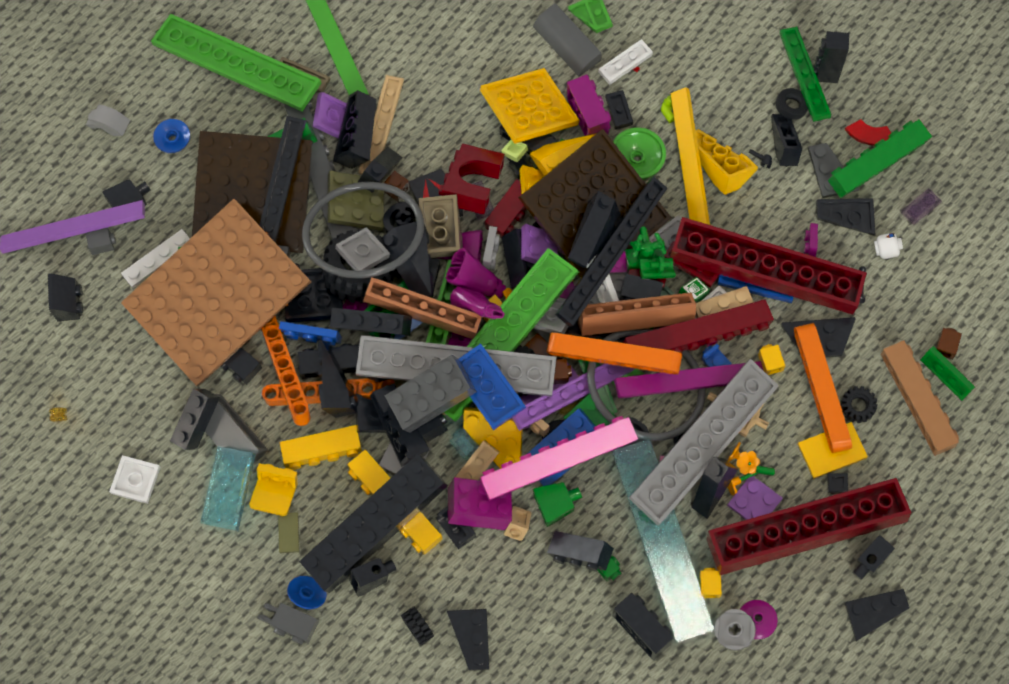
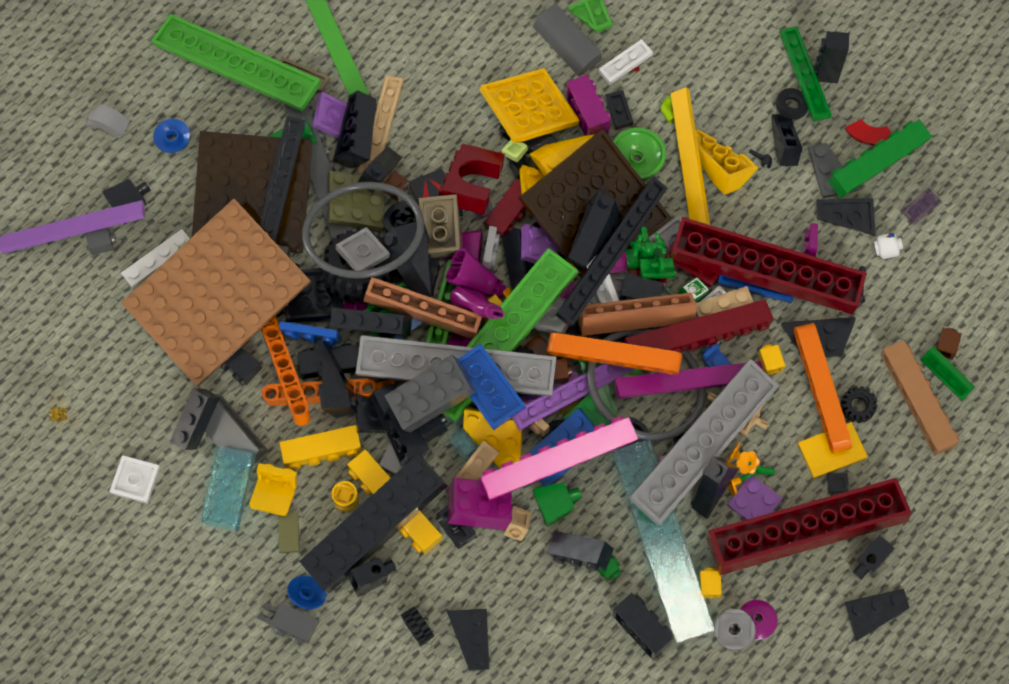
black slope [48,273,83,322] -> none
none -> yellow wheel [331,481,359,512]

